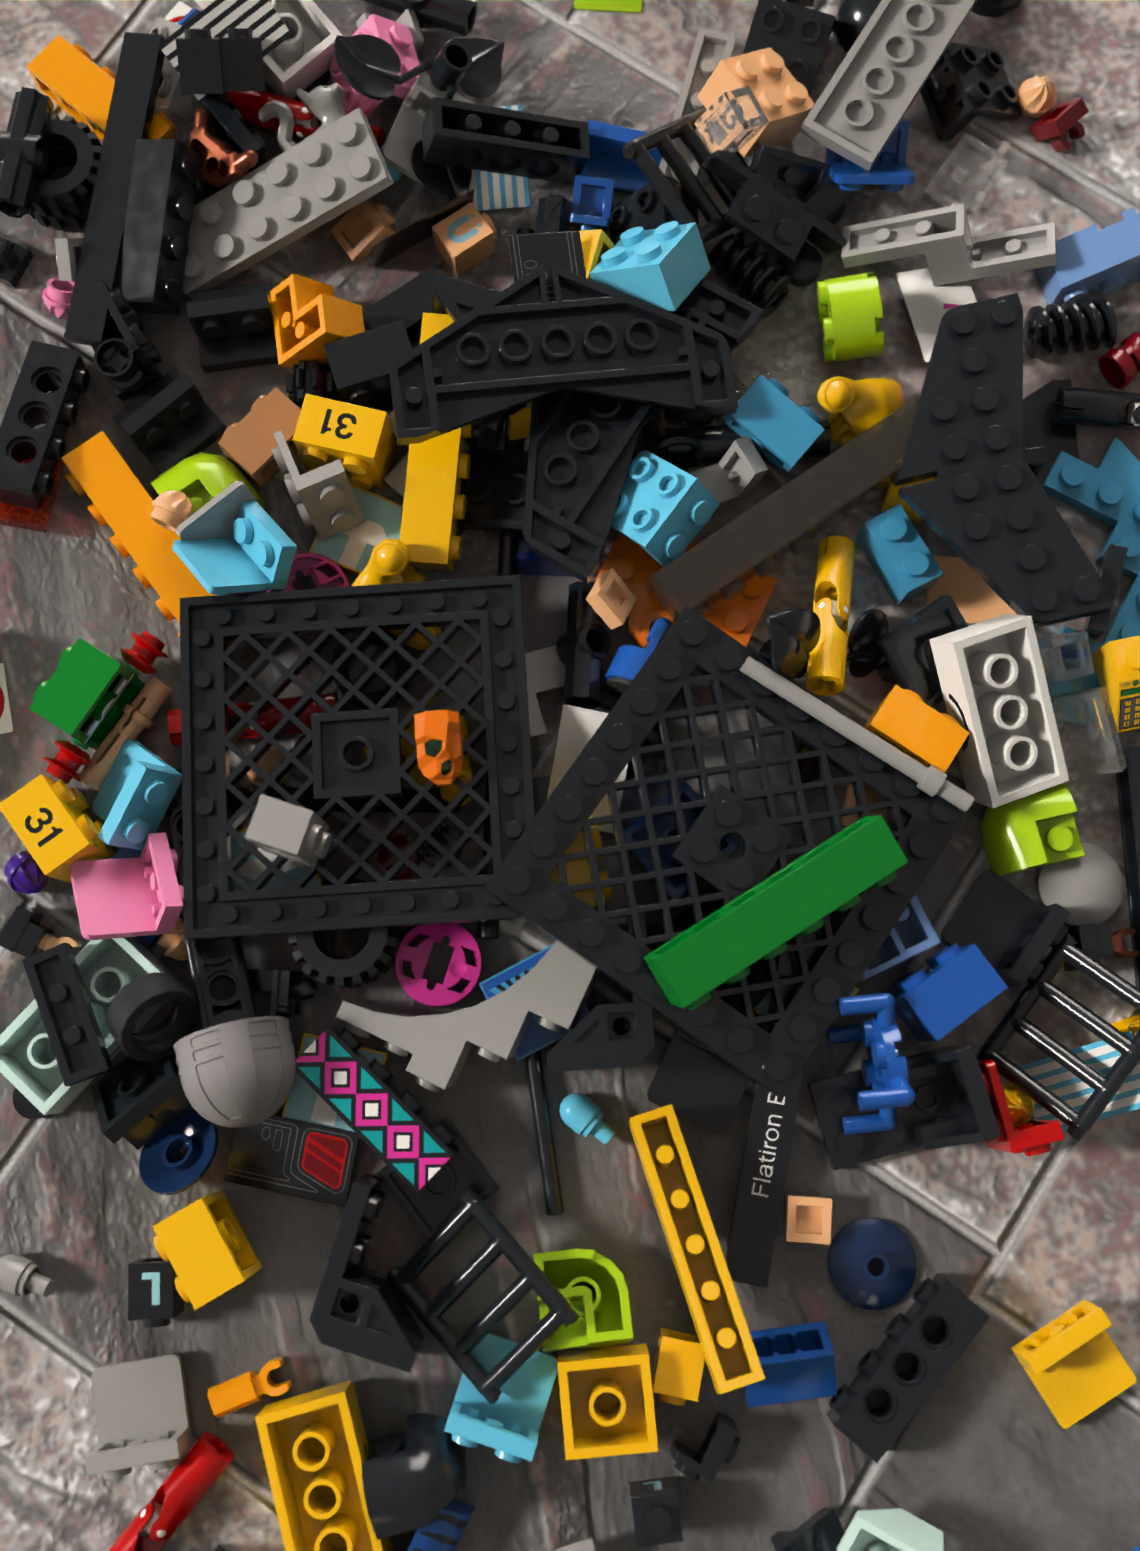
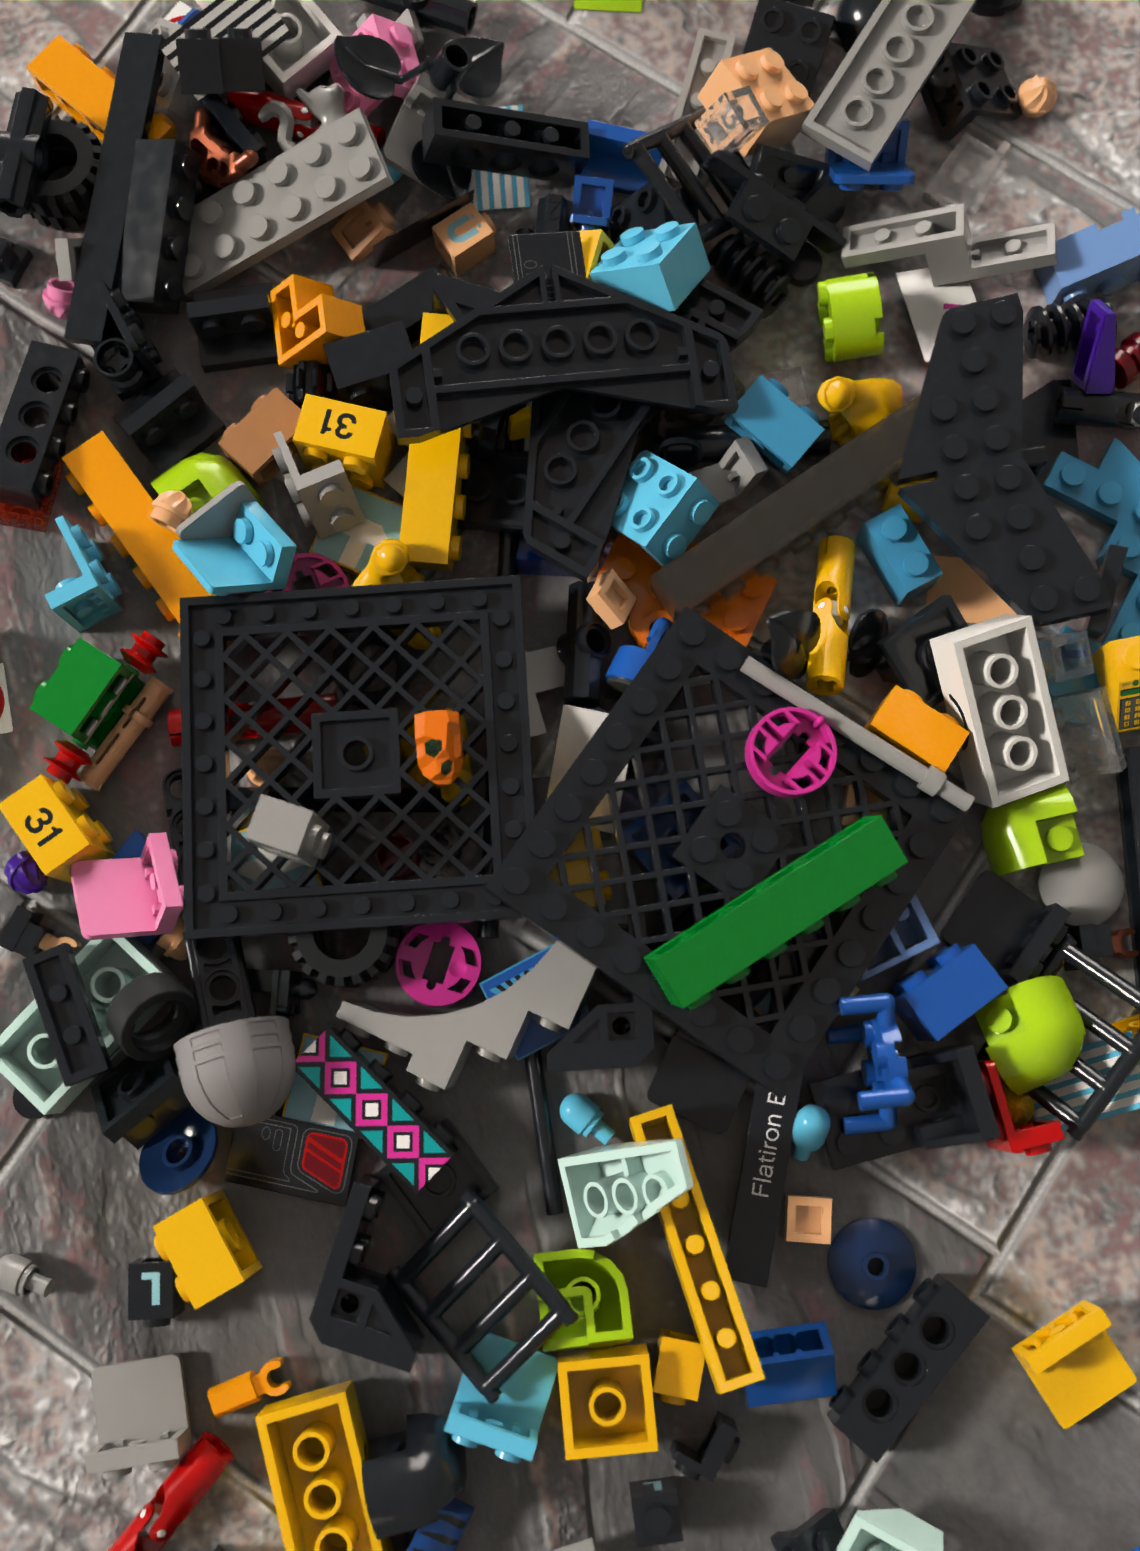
medium azure bracket [92,739,182,850] -> none
dark red tile [1030,98,1089,152] -> none
none -> medium azure bracket [44,515,123,633]
none -> light aqua wedge [557,1138,694,1248]
none -> dark pink piece [745,707,837,798]
none -> medium azure cylinder [792,1104,831,1161]
none -> lime brick [974,975,1086,1095]
none -> dark purple slope [1070,299,1116,394]

